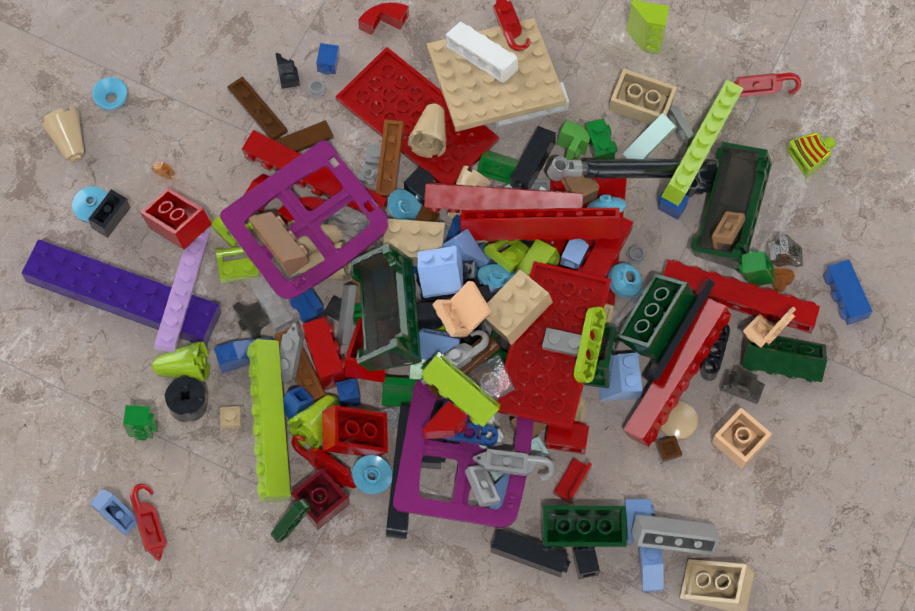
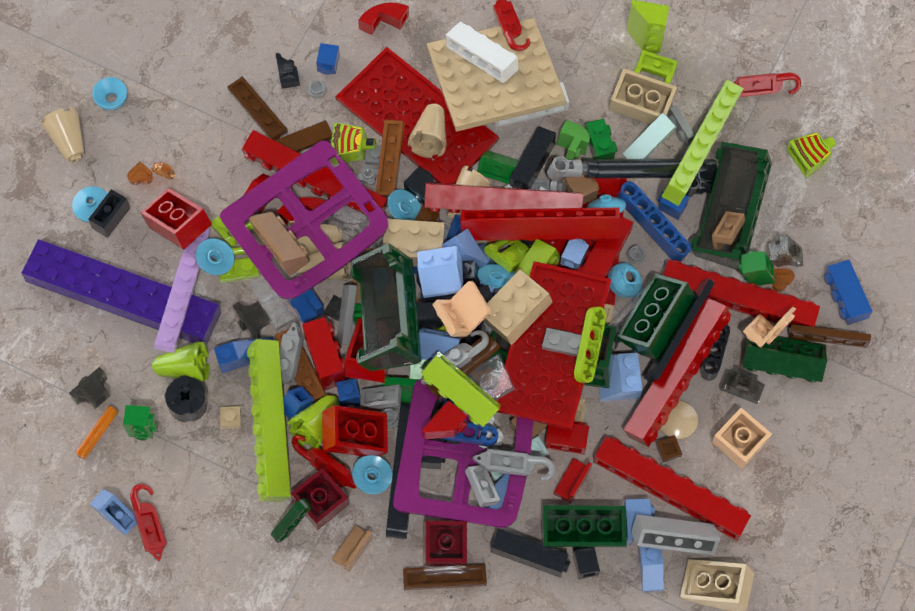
none -> clear smoke brick [69,367,110,409]
none -> orange axle [76,406,118,459]
none -> clear orange tile [127,161,153,185]
none -> medium azure dish [195,238,234,276]
none -> torso [331,123,376,164]
none -> medium nougat panel [332,525,373,572]
none -> light grey plate [360,385,402,410]
none -> reddish brown tile [403,564,487,591]
none -> dark red brick [423,521,467,566]
none -> light grey plate [550,179,566,191]
none -> red brick [593,436,751,542]
none -> blue beam [617,181,691,262]
none -> lime plate [634,50,678,84]
none -> reddish brown tile [788,324,871,348]

